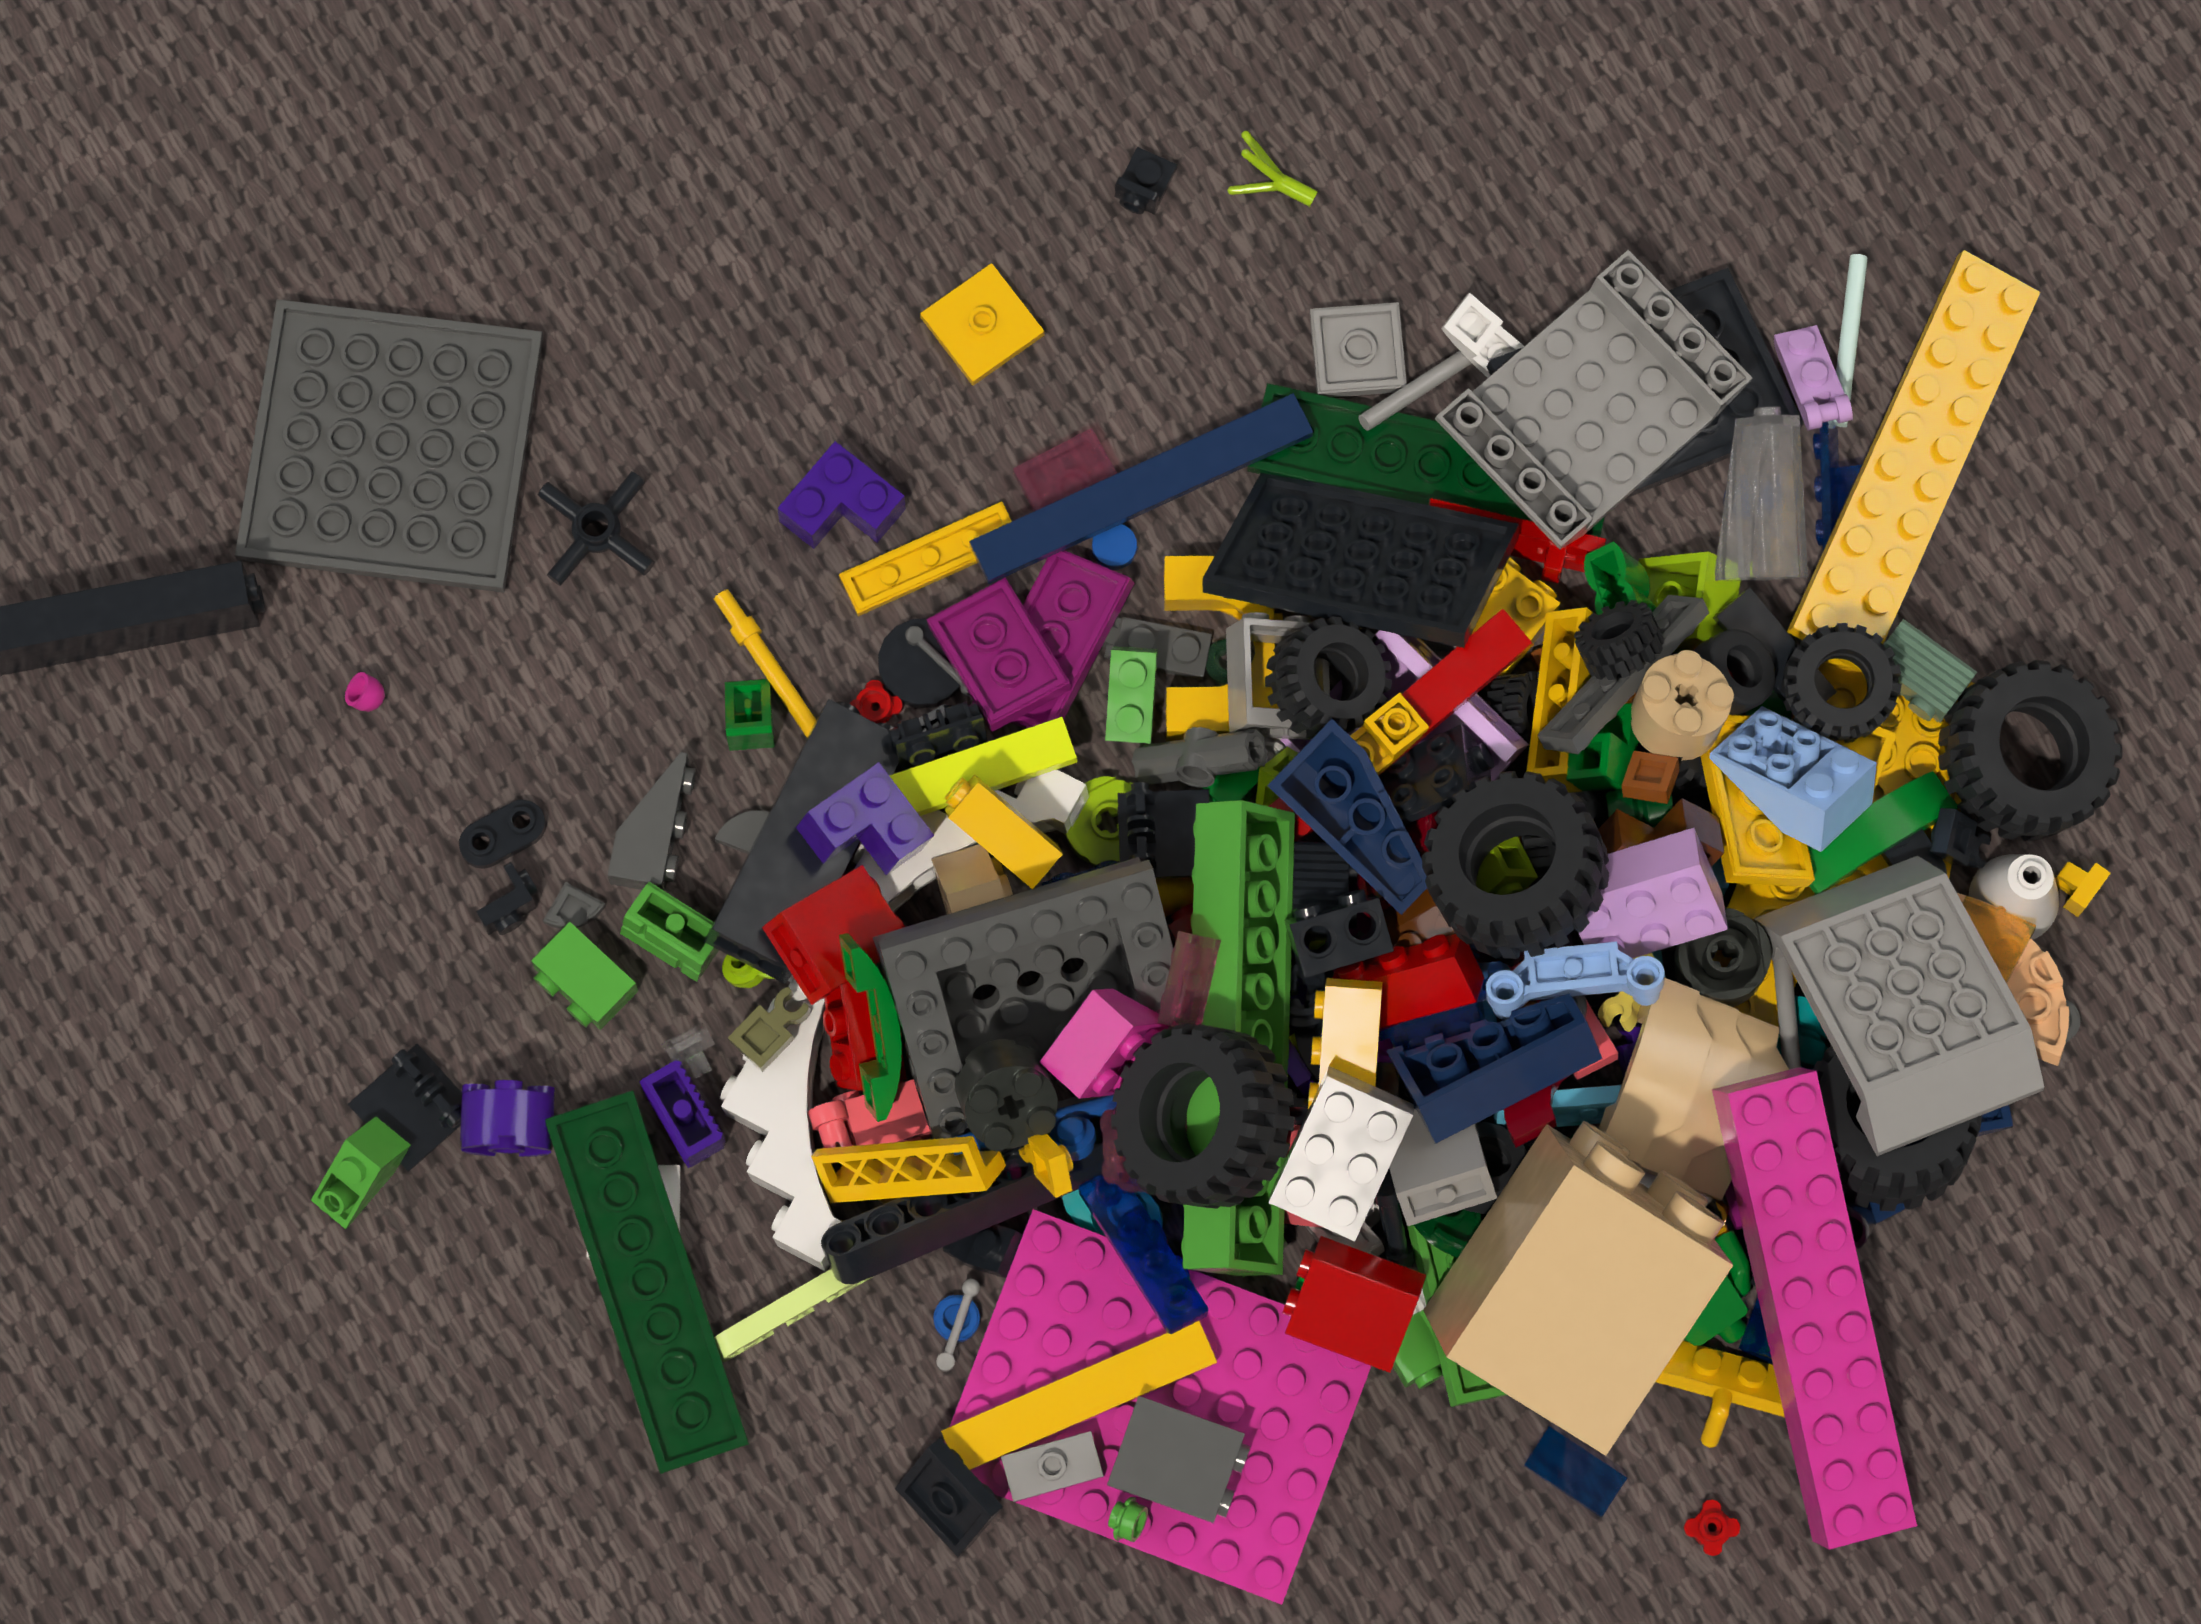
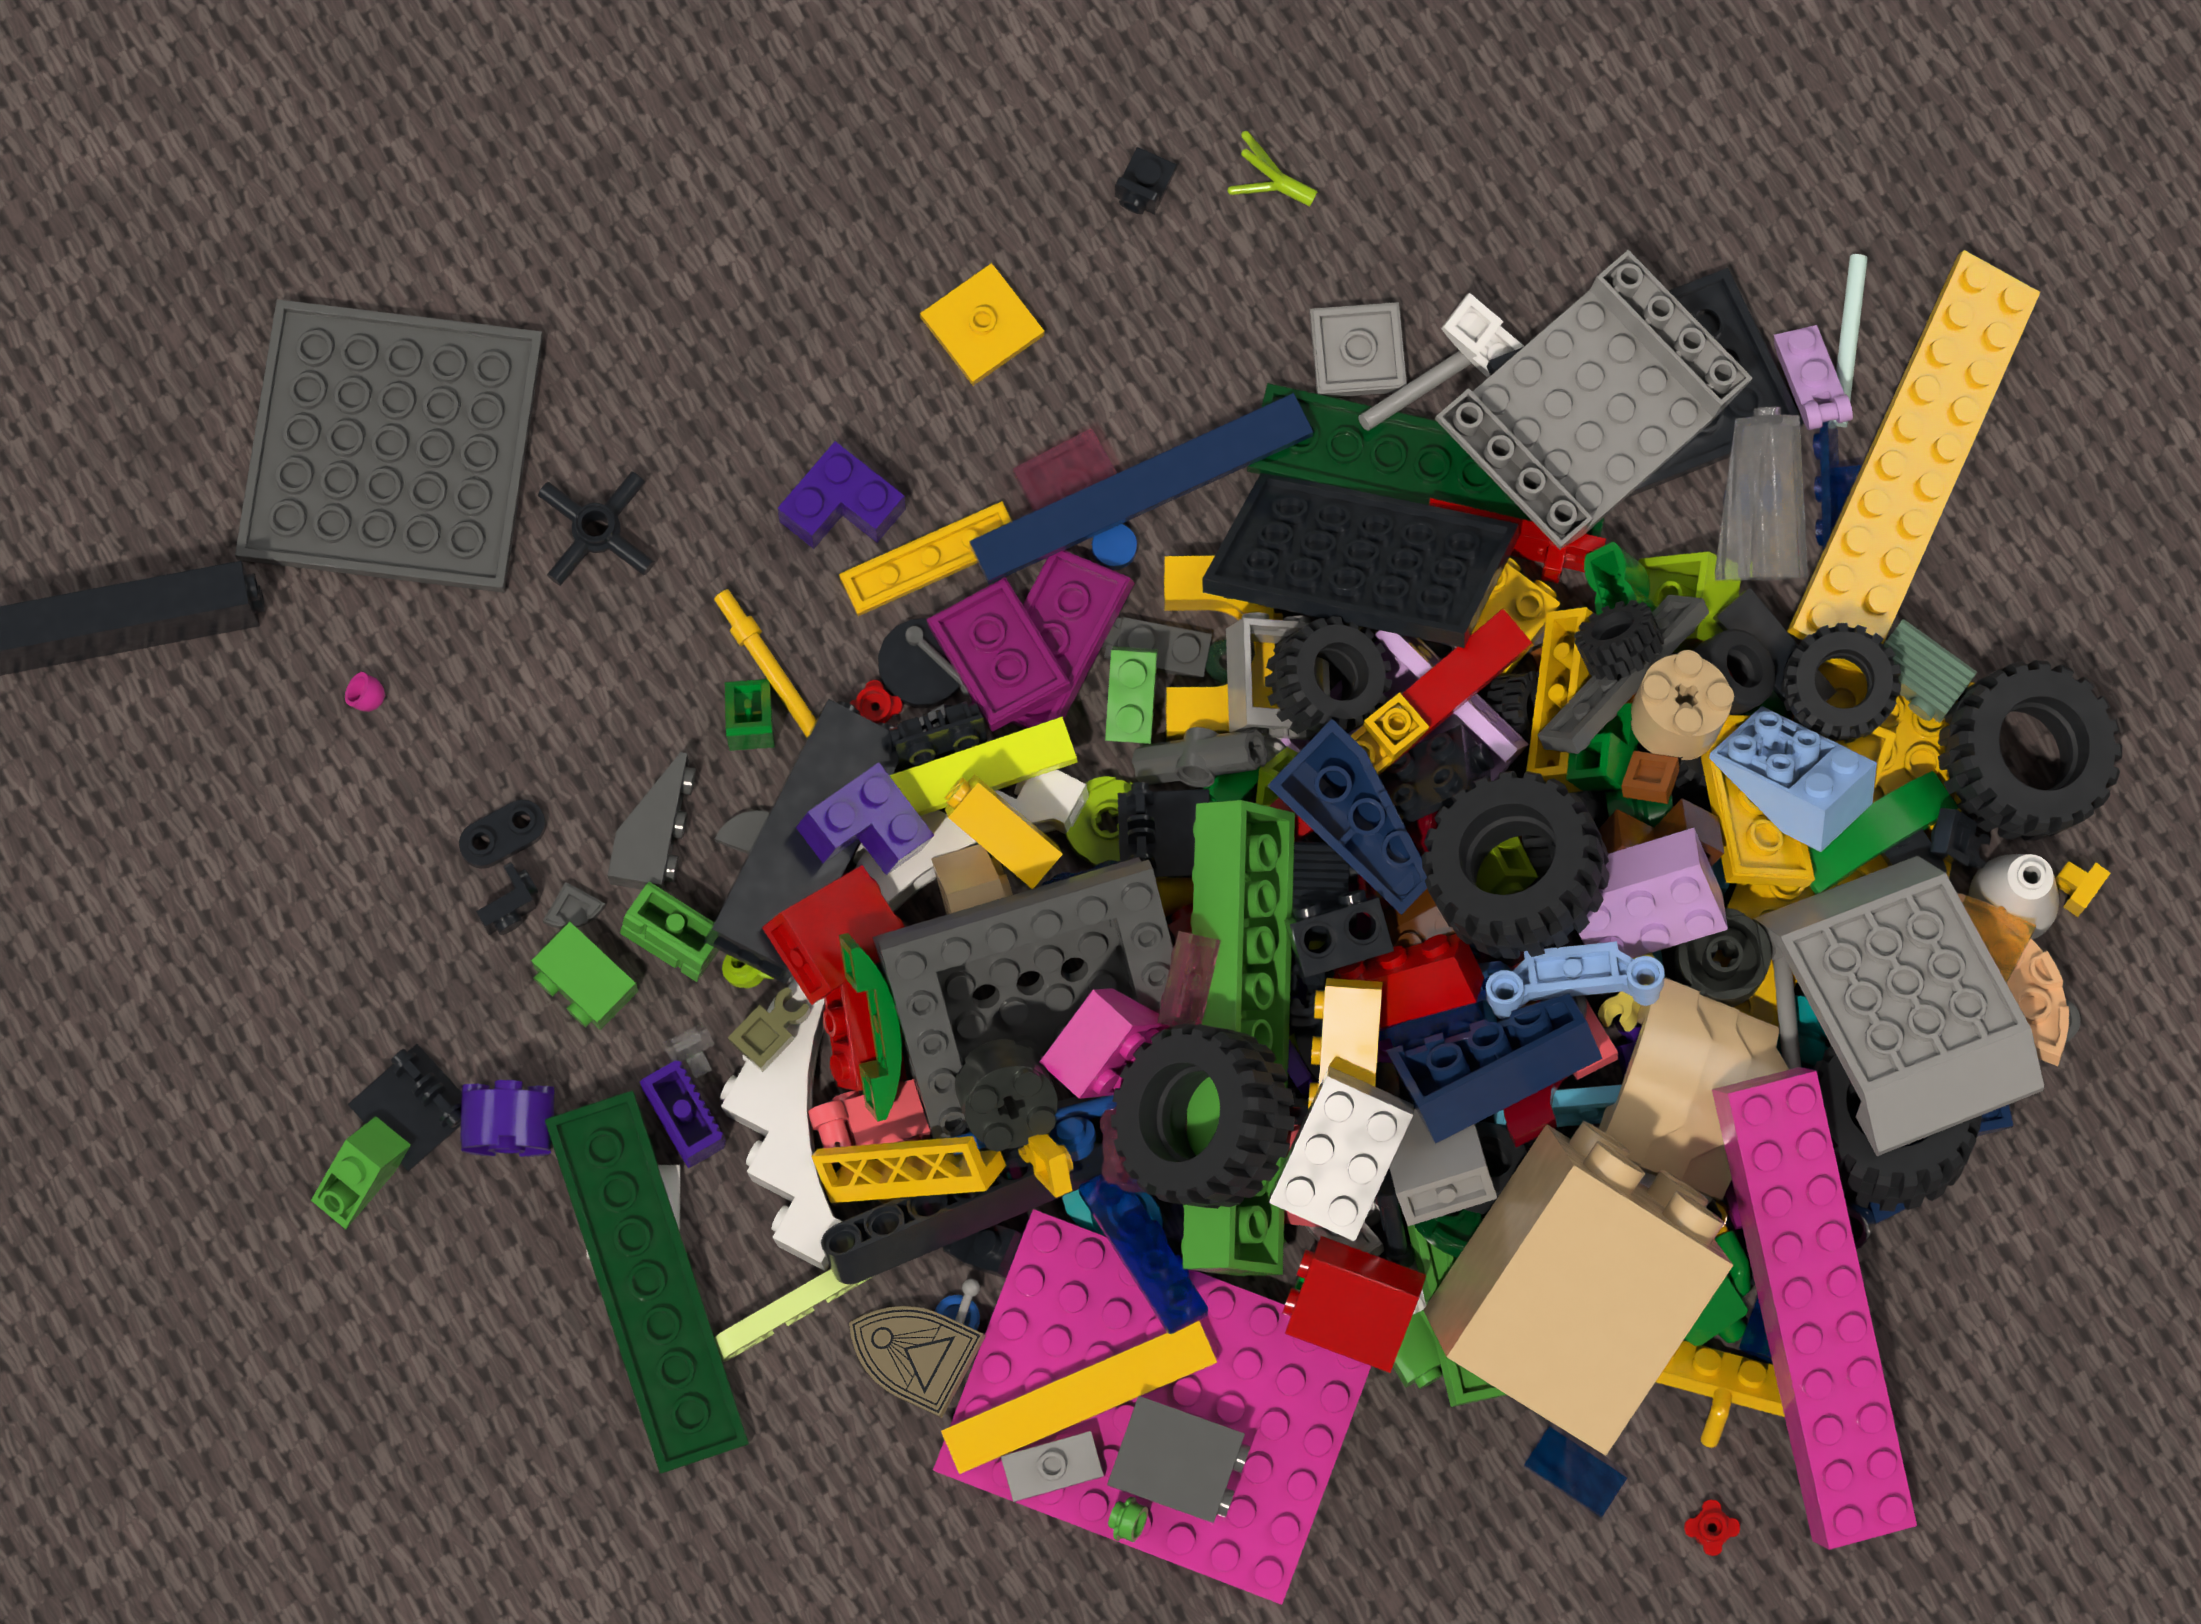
black plate [895,1438,1003,1557] -> none
none -> dark tan shield [849,1306,986,1418]

